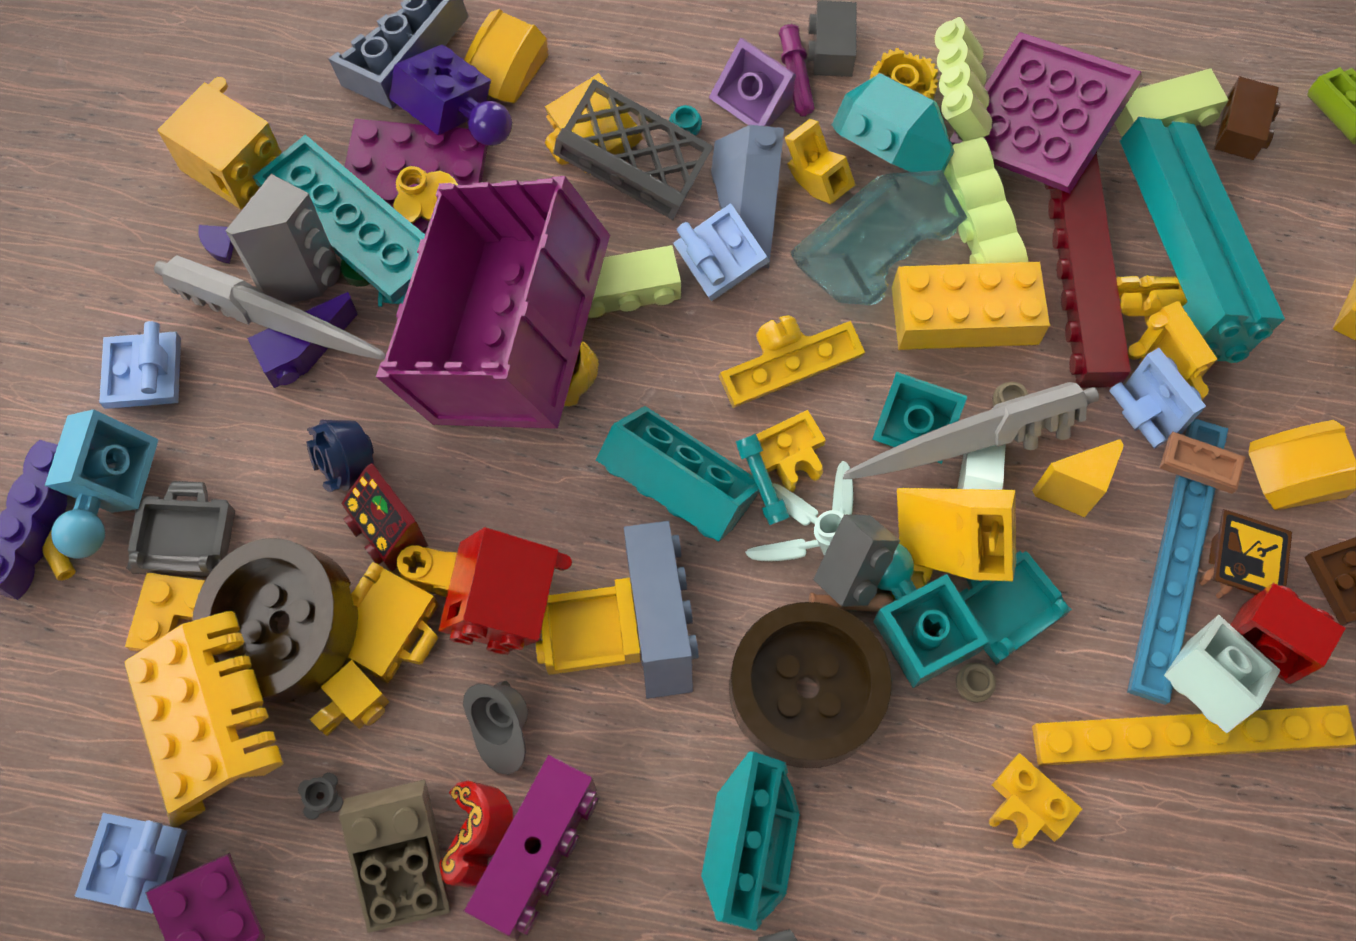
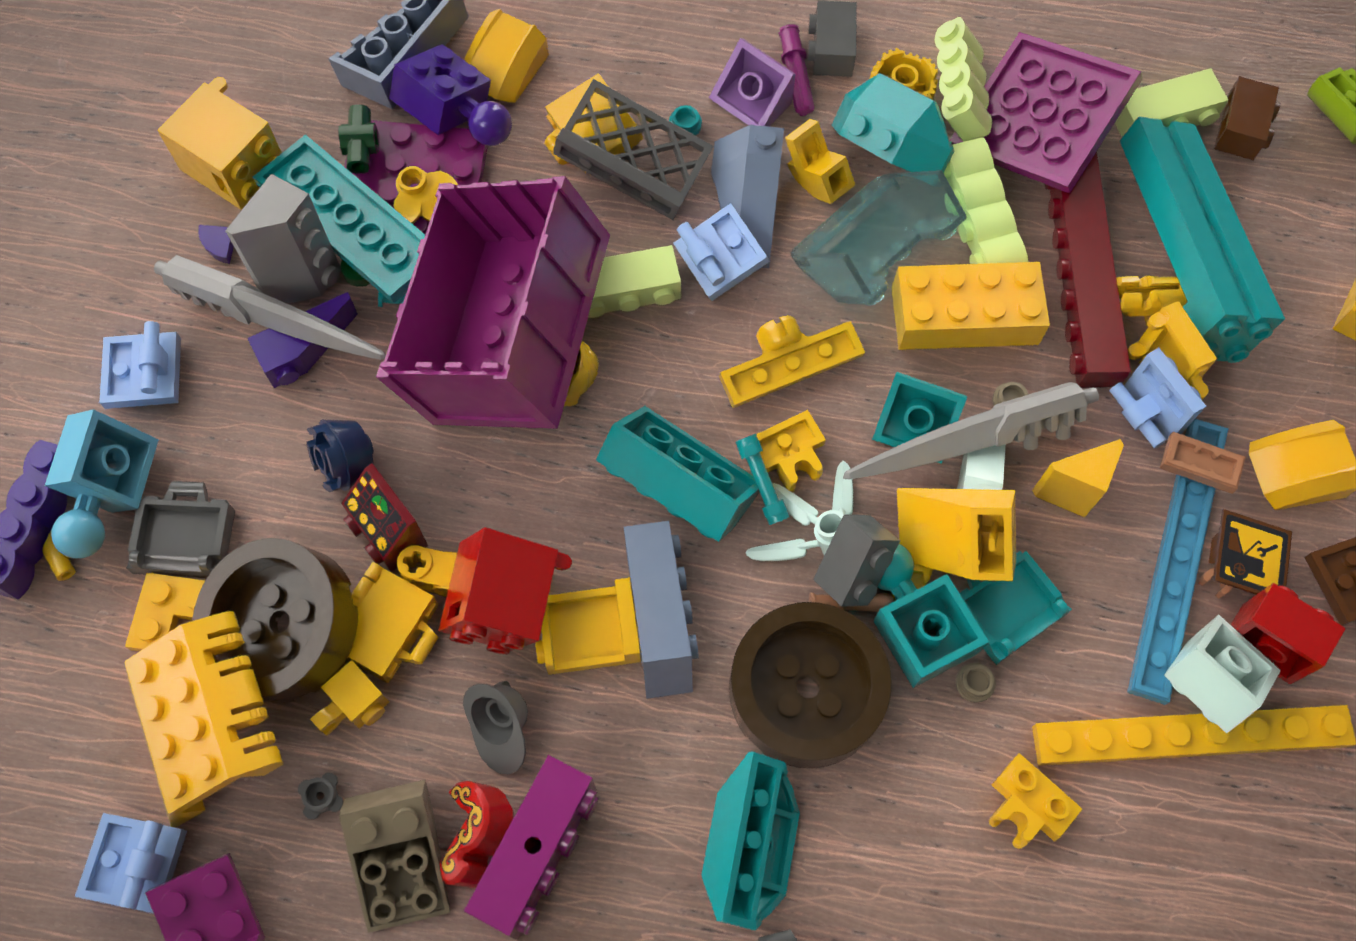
none -> dark green axle [338,104,379,174]

